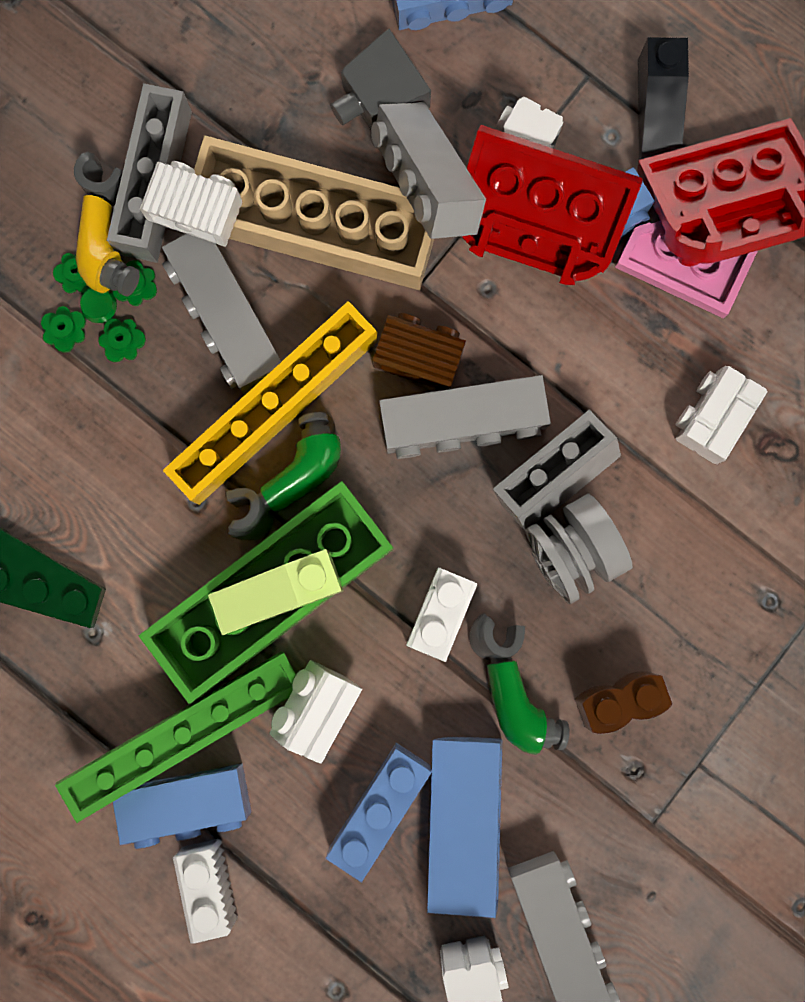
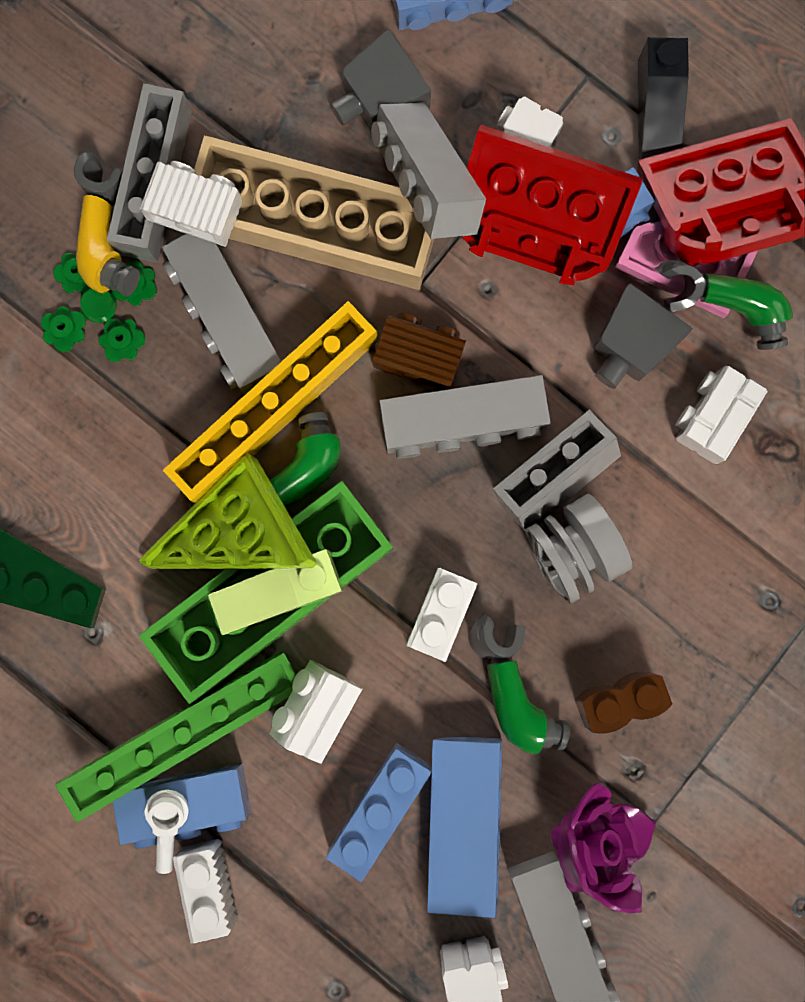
none -> lime tile [139,453,317,569]
none -> white plate [145,790,189,874]
none -> magenta brick [551,783,656,913]
none -> dark grey torso [594,283,693,389]
none -> piece [654,260,793,350]

